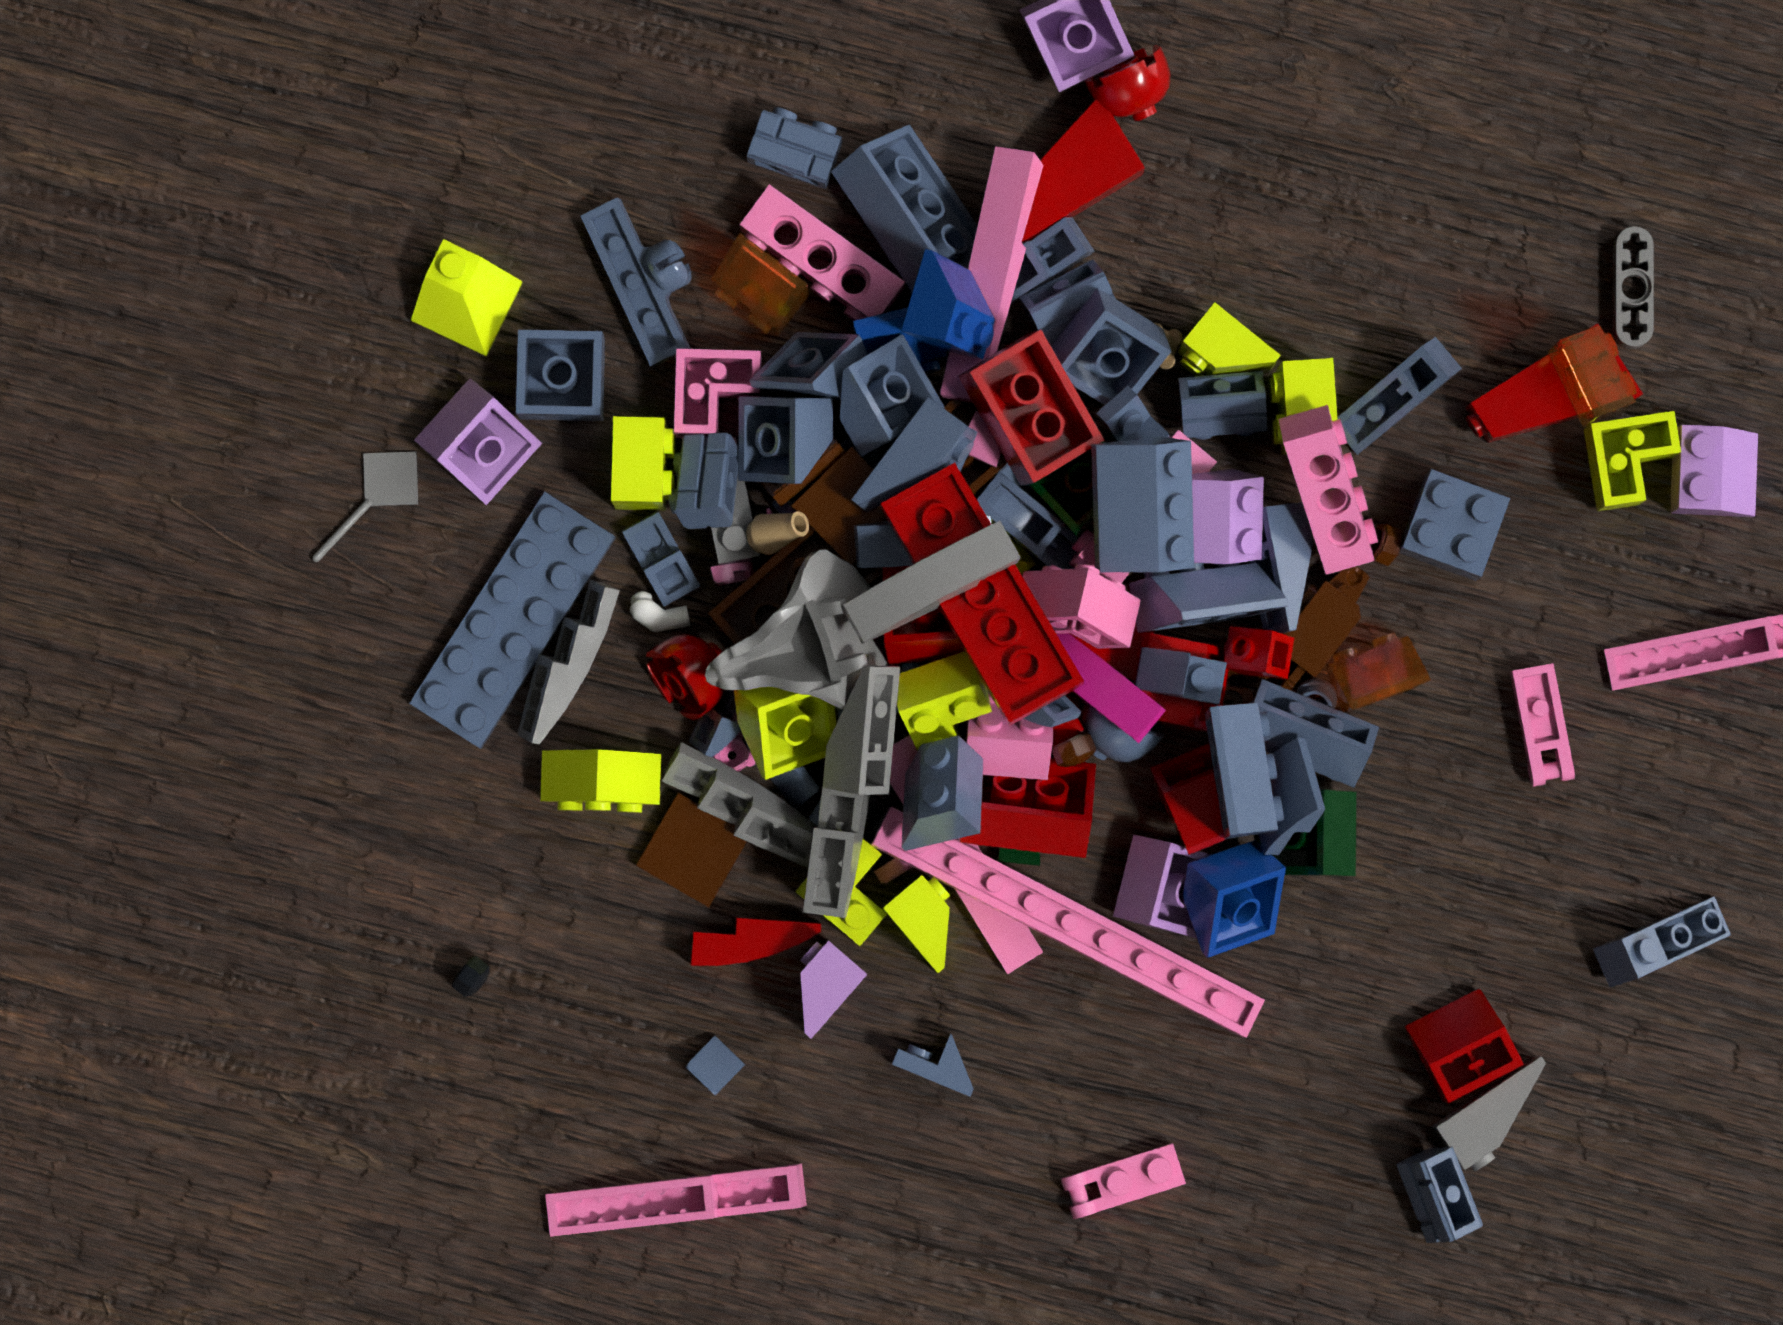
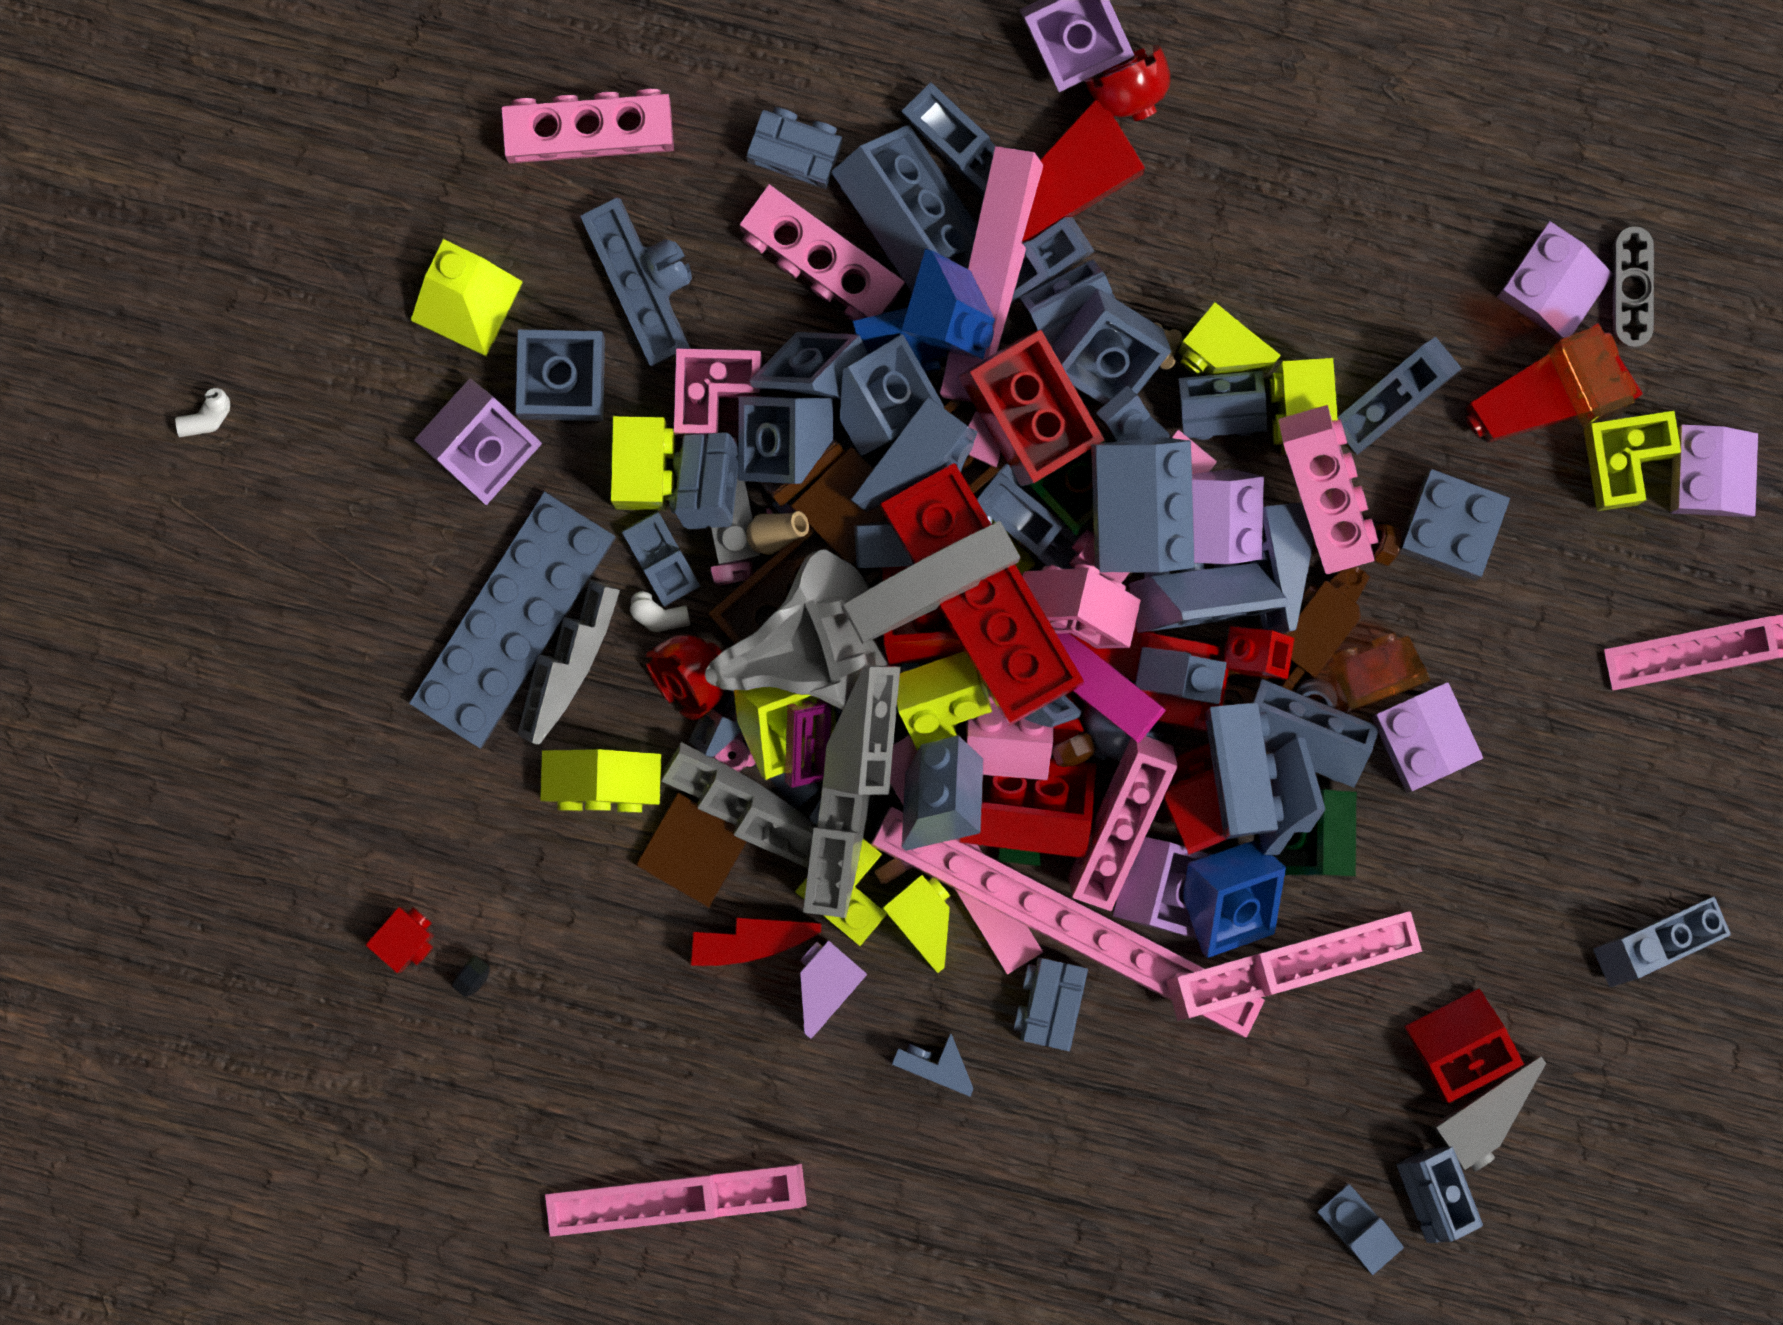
light grey piece [312,451,418,562] -> none
sand blue slope [685,1036,745,1095] -> none
clear orange slope [711,233,809,336] -> none
bright pink plate [1060,1143,1186,1219] -> none
bright pink plate [1510,663,1575,787] -> none
none -> white arm [175,388,230,437]
none -> red brick [366,907,435,973]
none -> bright pink brick [502,89,674,163]
none -> magenta tile [785,698,832,788]
none -> sand blue slope [901,82,995,197]
none -> sand blue brick [1013,958,1088,1052]
none -> bright pink brick [1068,736,1178,911]
none -> bright pink slope [1166,911,1422,1021]
none -> sand blue slope [1316,1183,1404,1275]
none -> lavender slope [1371,682,1483,793]
none -> lavender slope [1497,221,1613,343]

